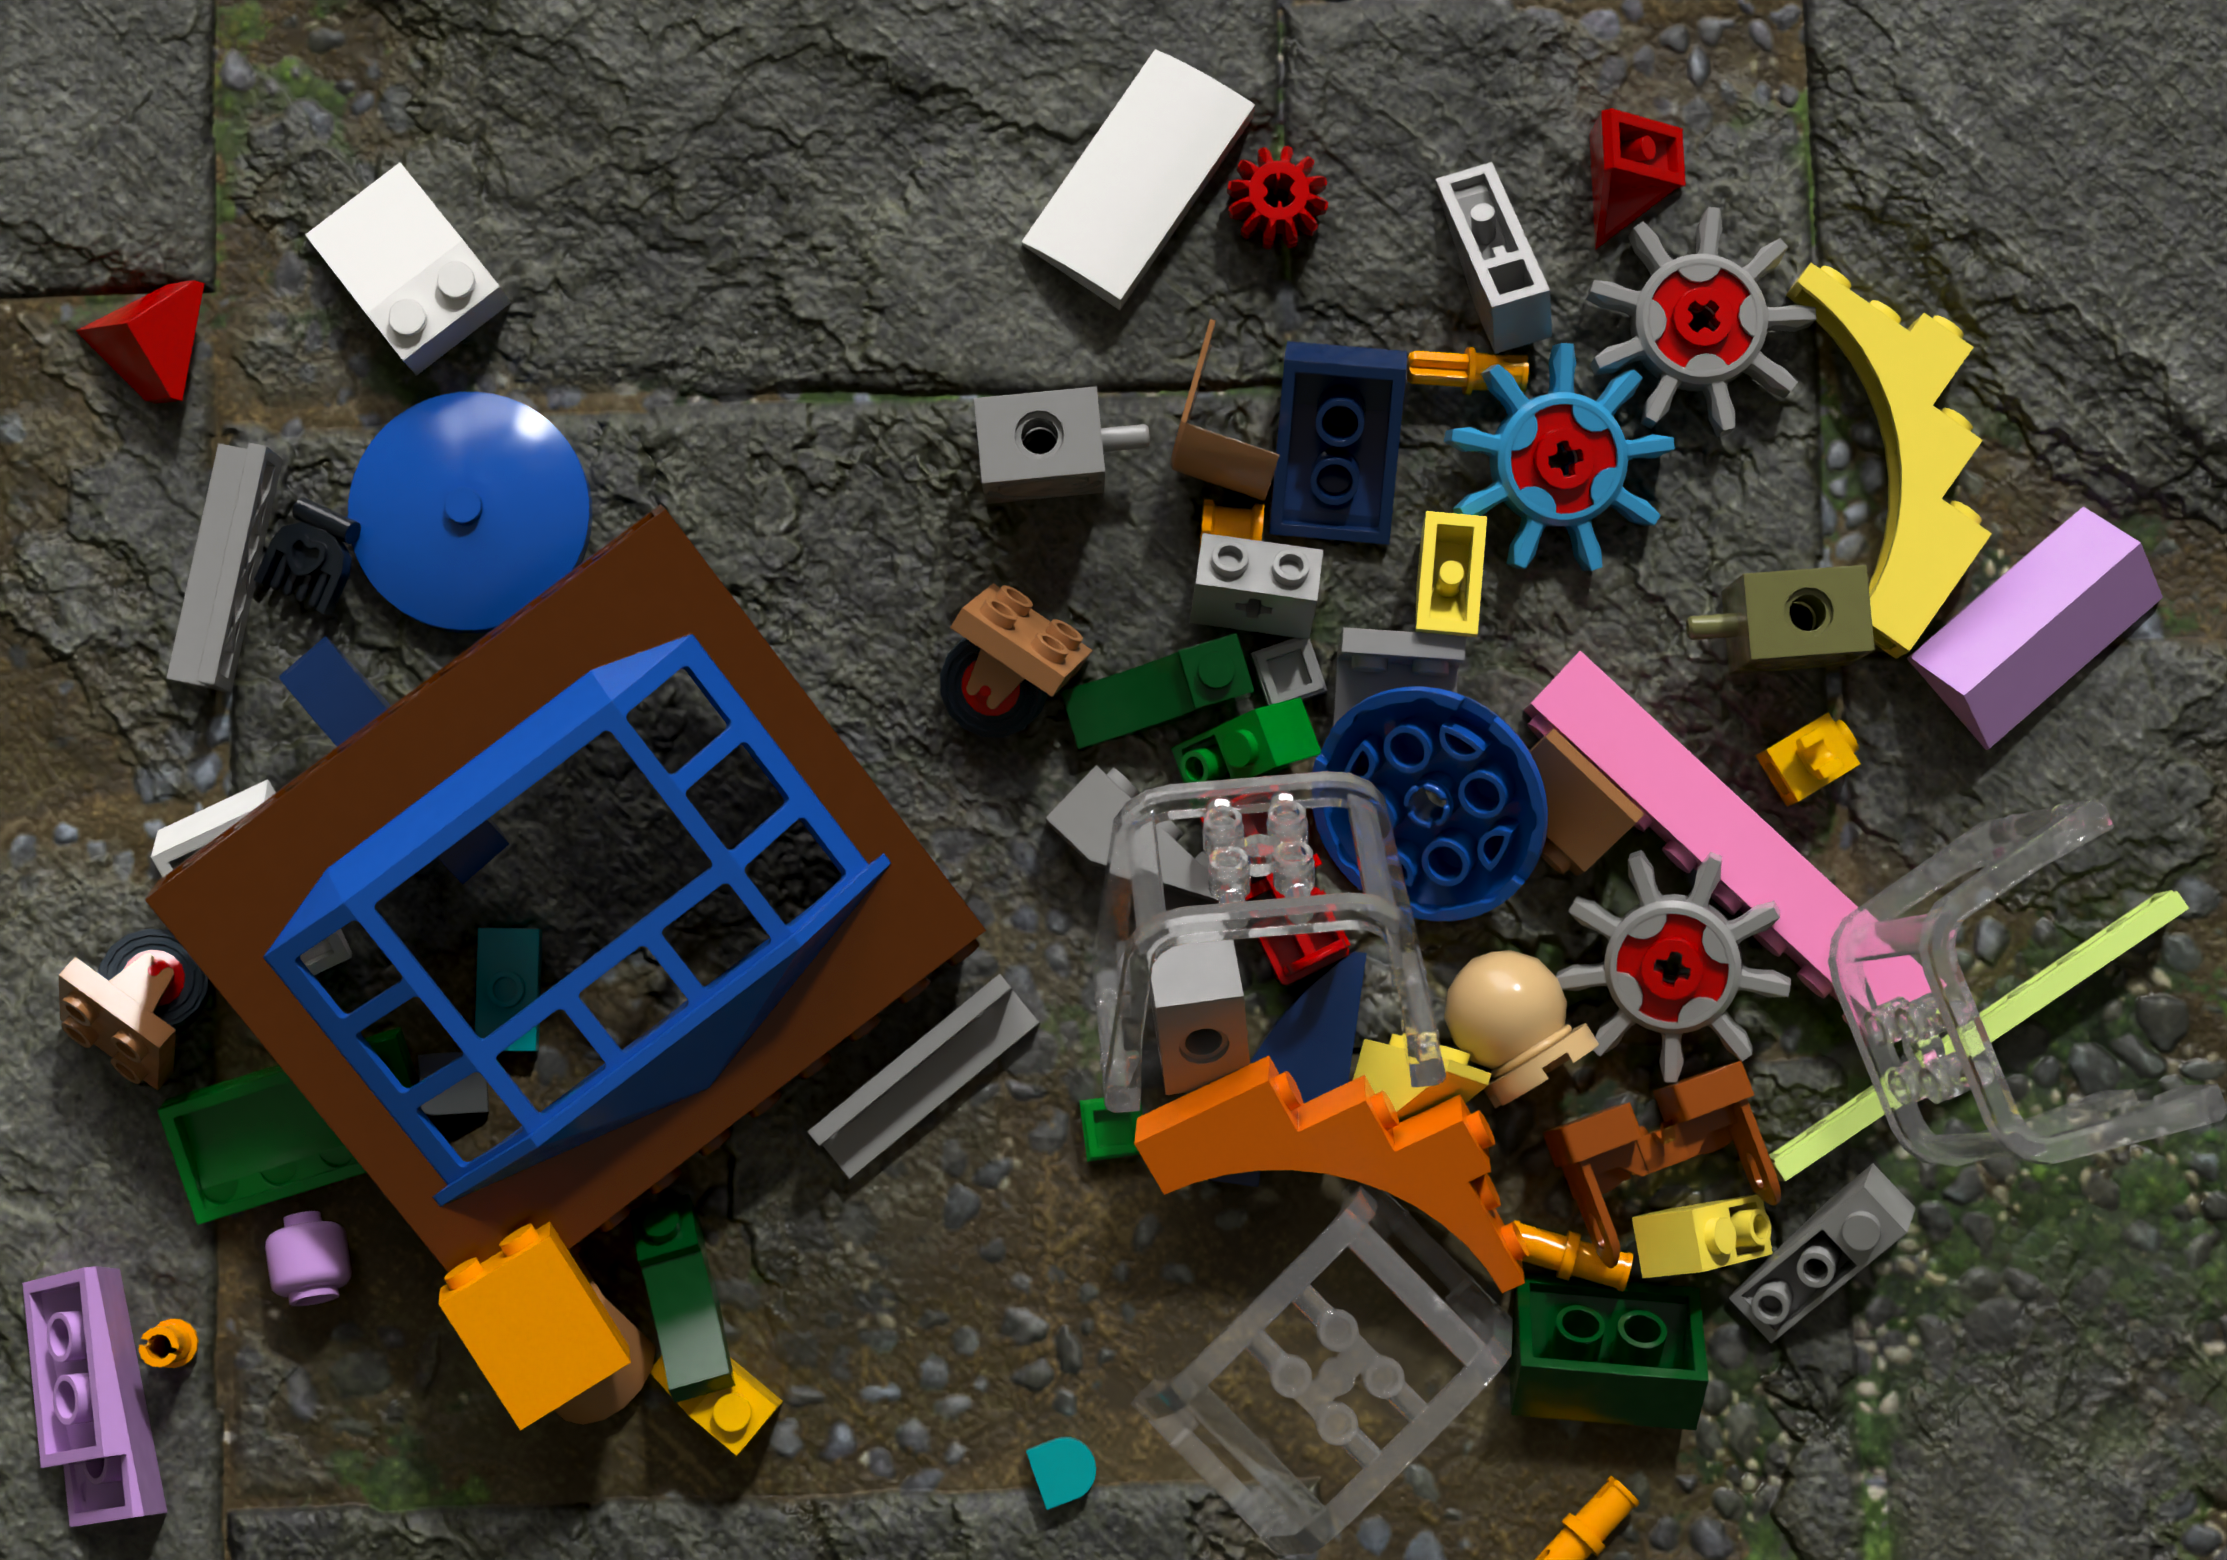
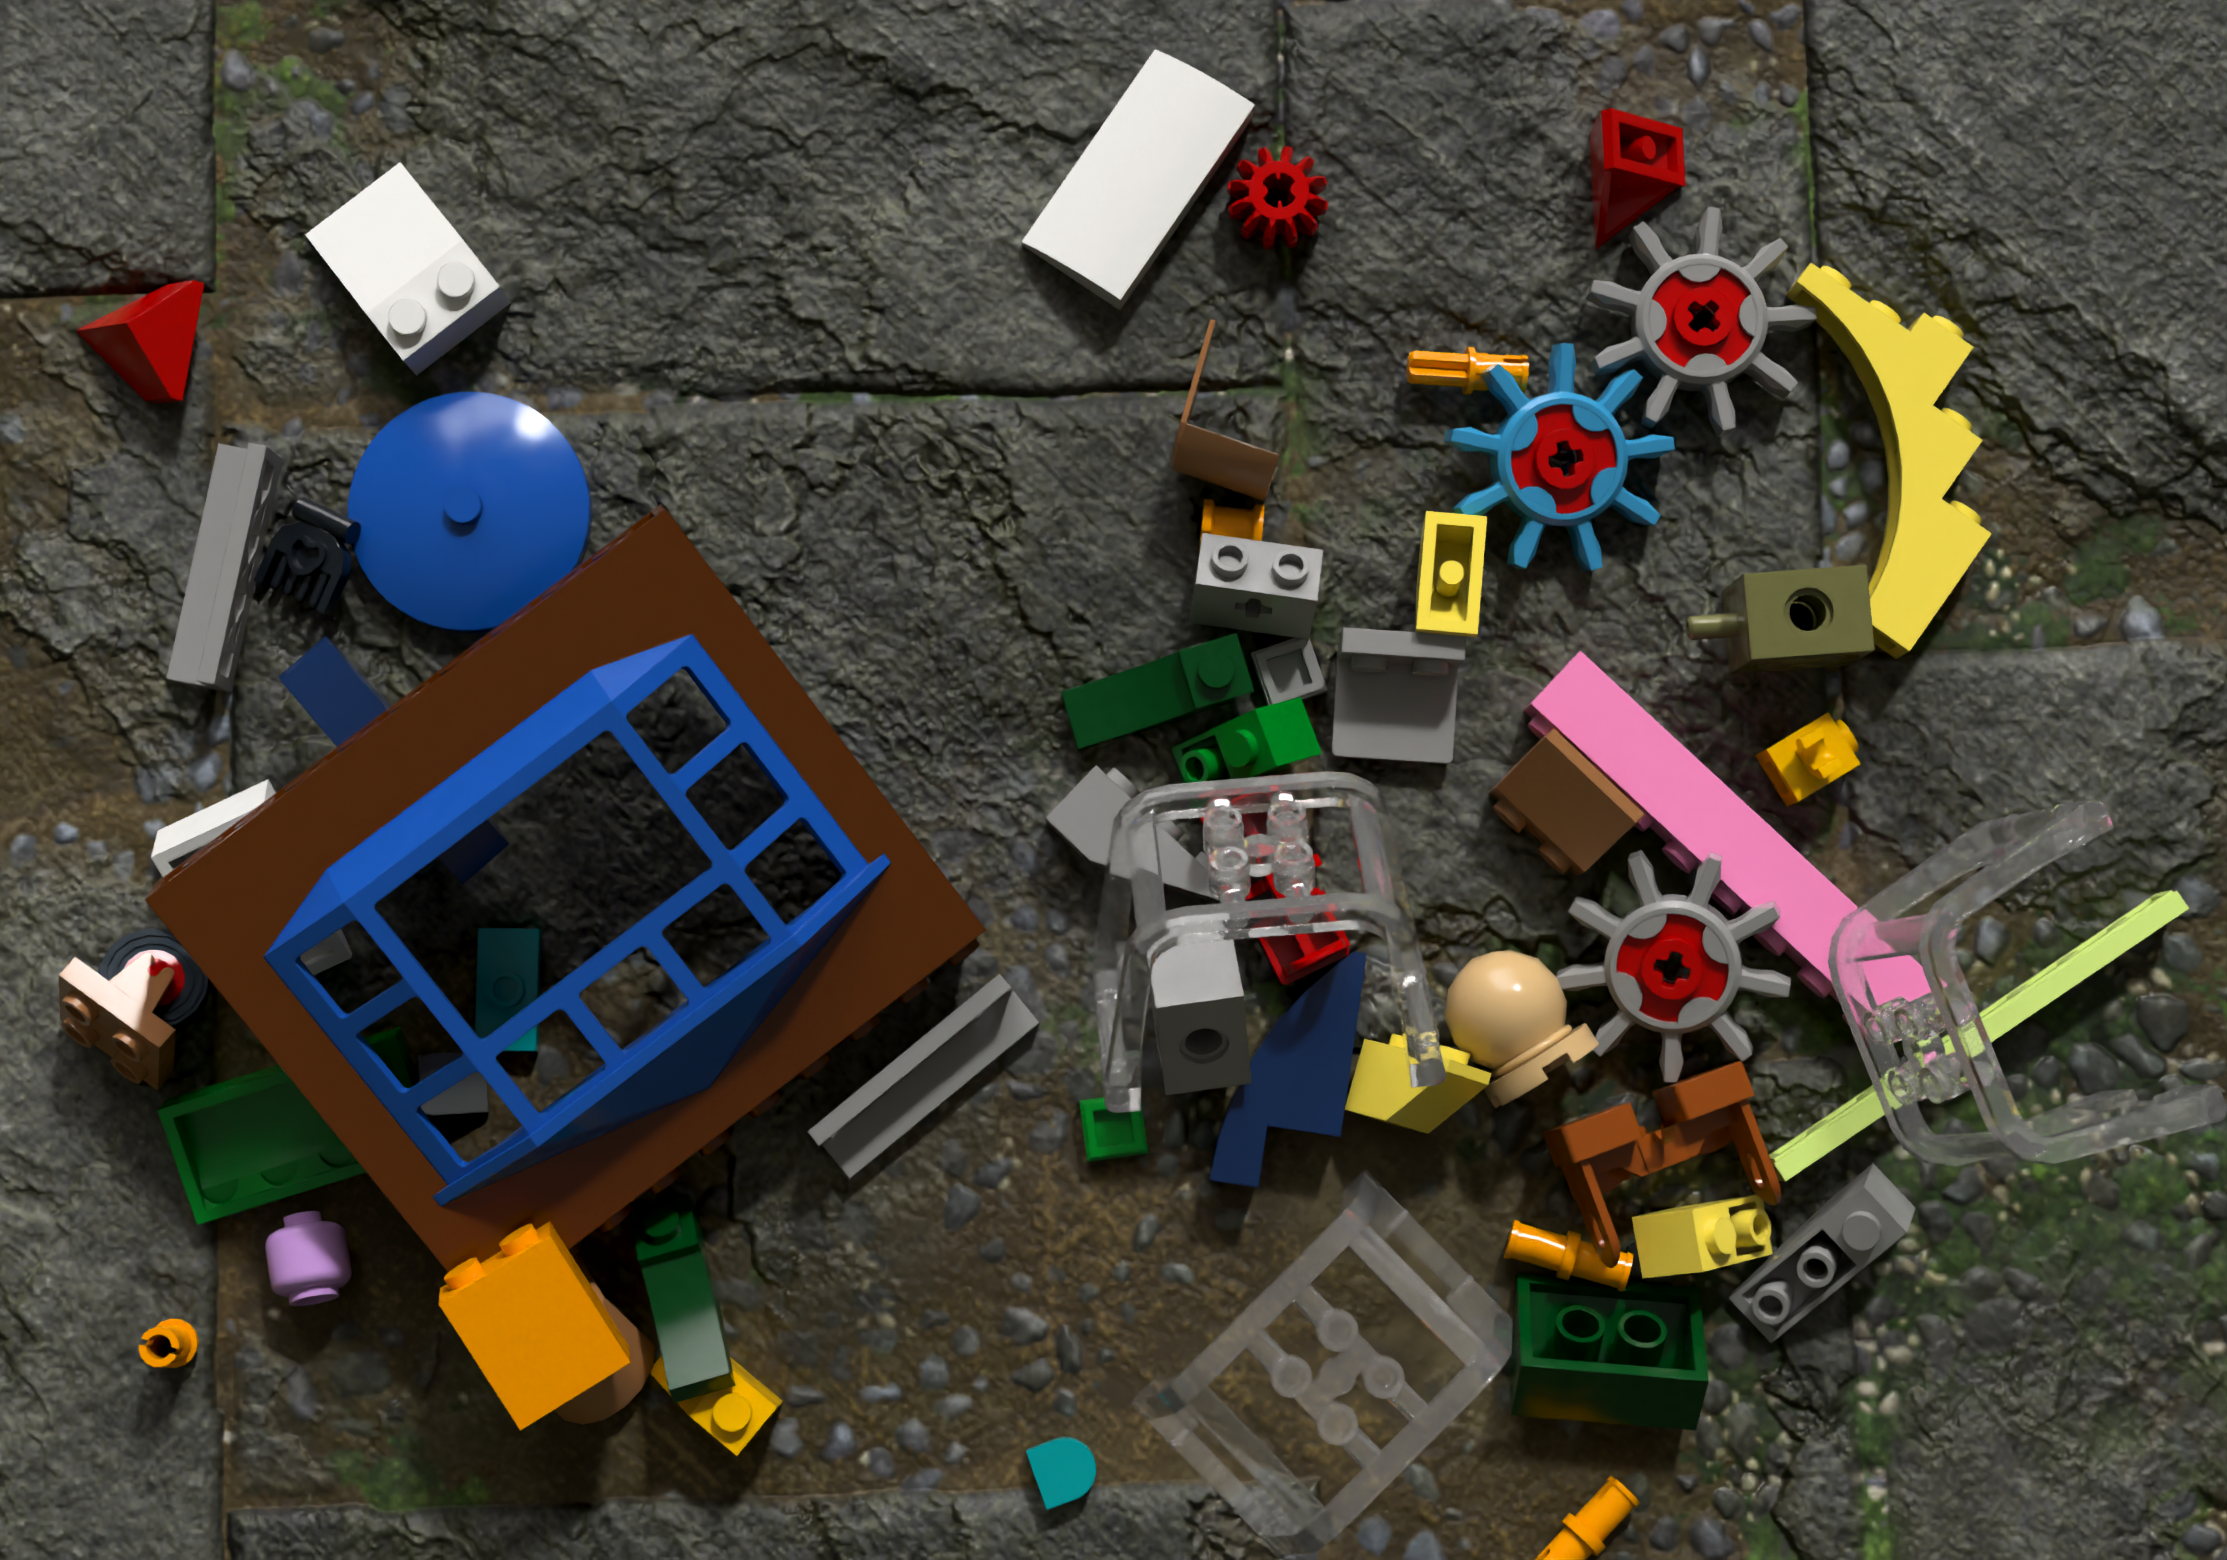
lavender slope [22,1266,168,1527] -> none
medium nougat plate [940,583,1093,738] -> none
light grey piece [974,386,1150,504] -> none
orange arch [1134,1055,1529,1293] -> none
dark blue slope [1269,341,1407,545] -> none
blue brick [1311,686,1548,921] -> none
light grey slope [1435,162,1552,354] -> none
lavender slope [1907,507,2163,750] -> none

